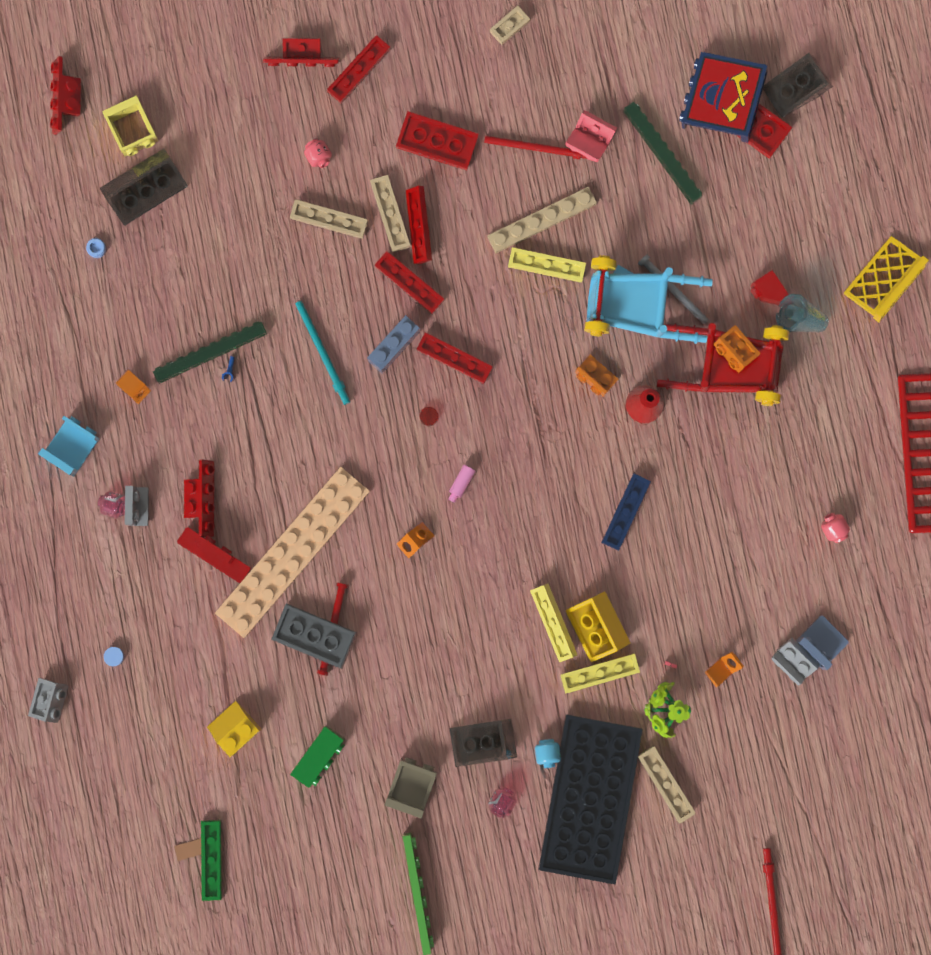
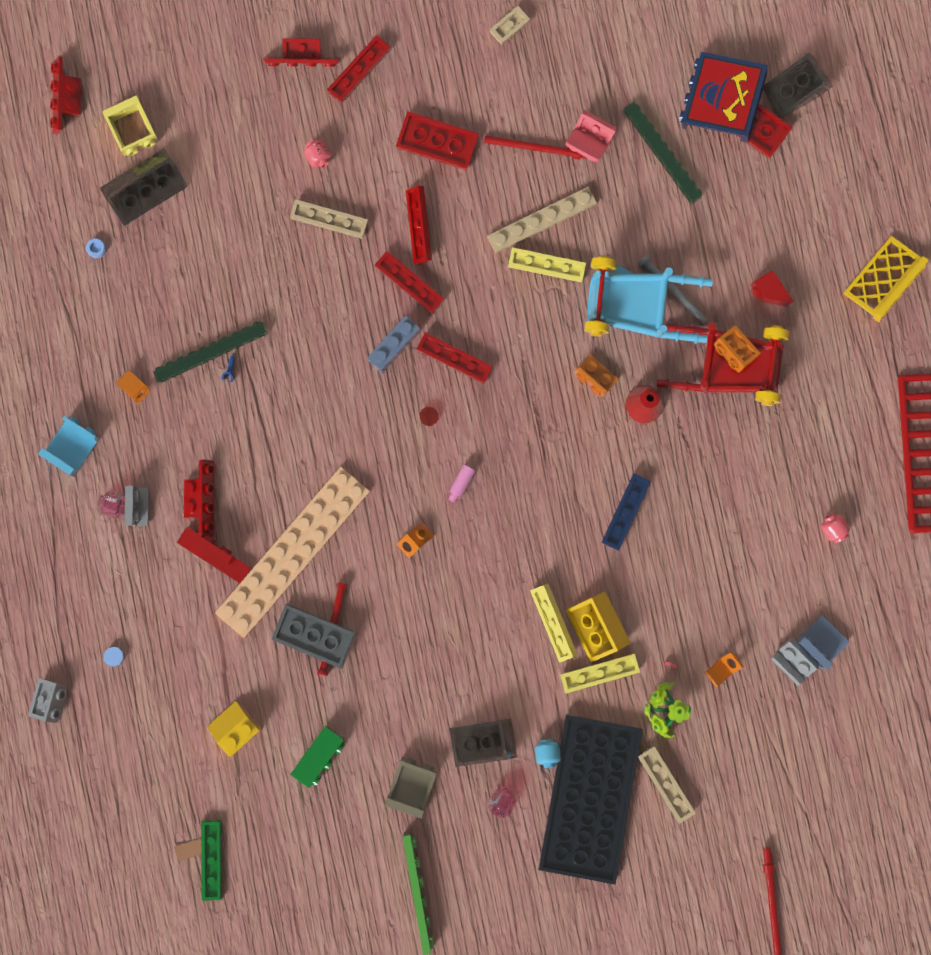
teal bar [295,301,351,405] -> none
tan plate [370,175,410,253] -> none
clear light blue cone [776,294,828,332] -> none

